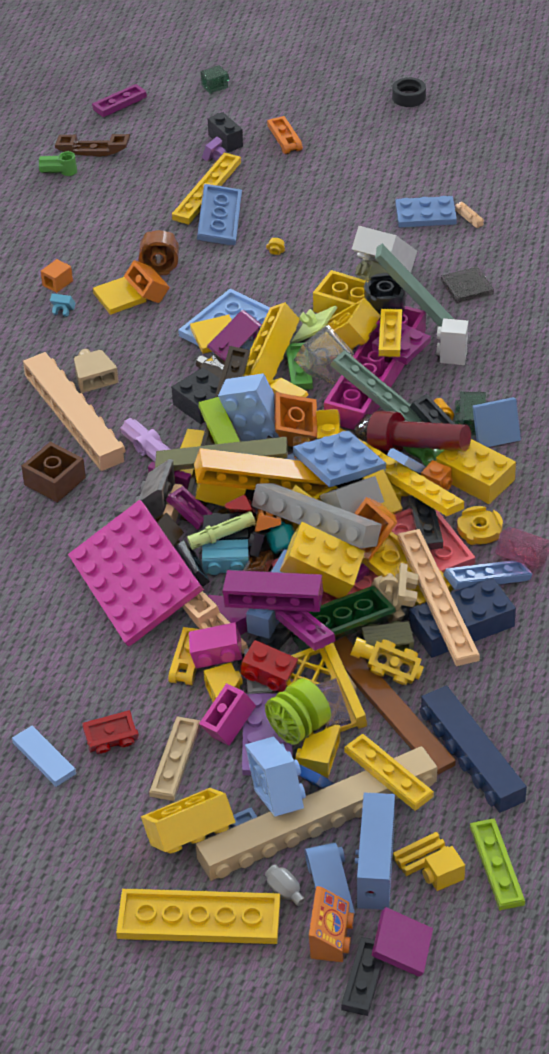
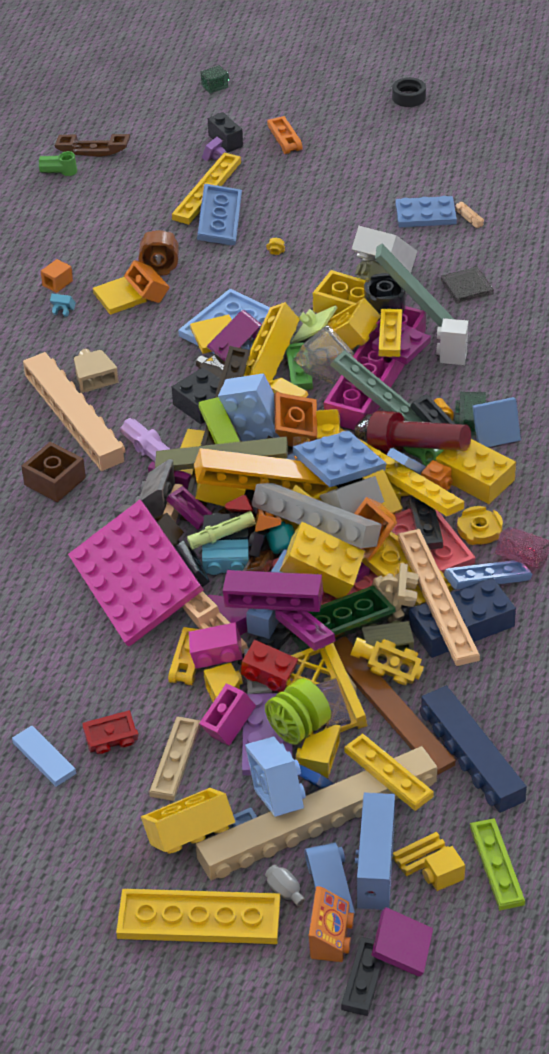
magenta plate [92,84,147,117] -> none

